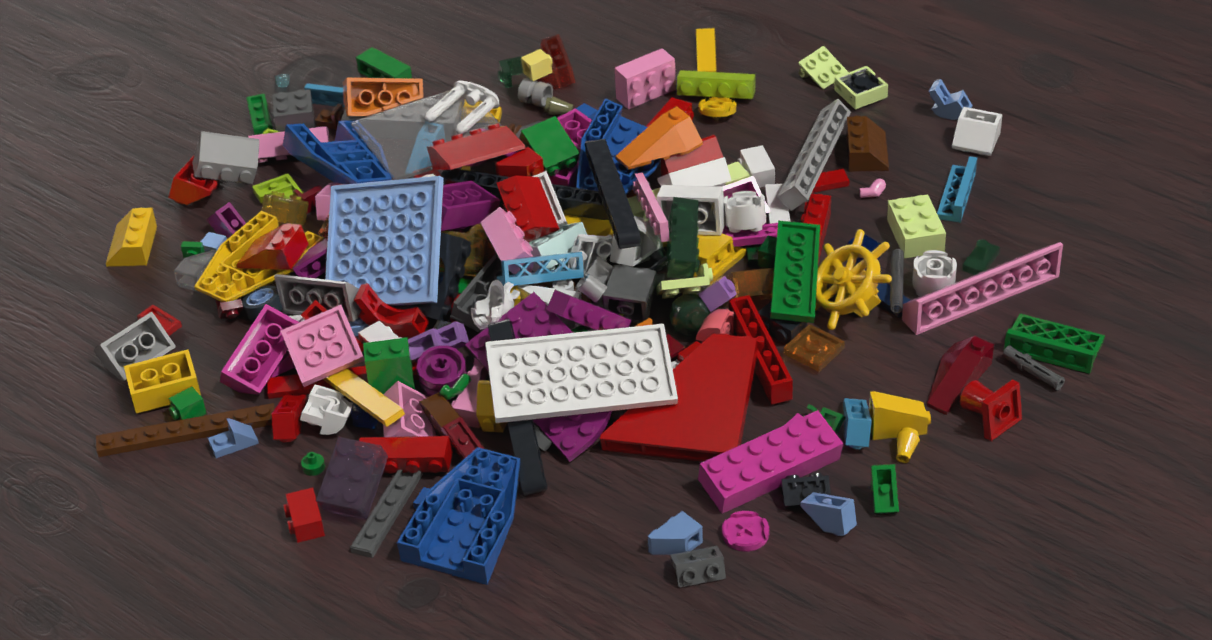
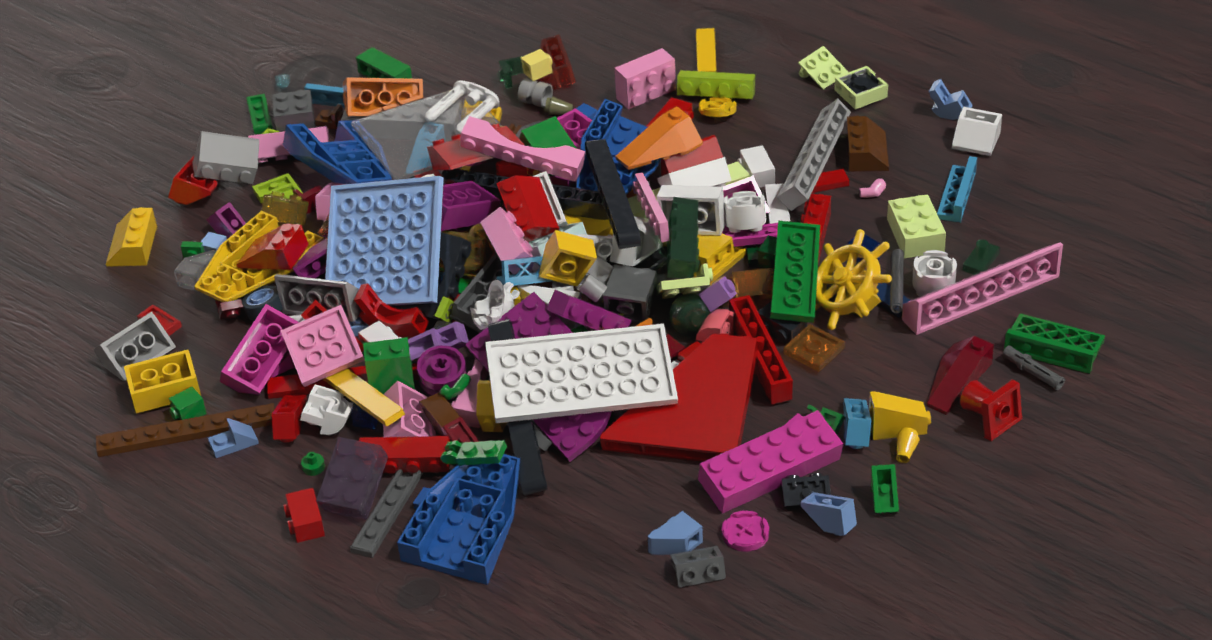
none -> lime tile [435,296,454,324]
none -> green hinge [440,440,507,465]
none -> bright pink arch [460,116,585,182]
none -> yellow slope [539,230,597,287]

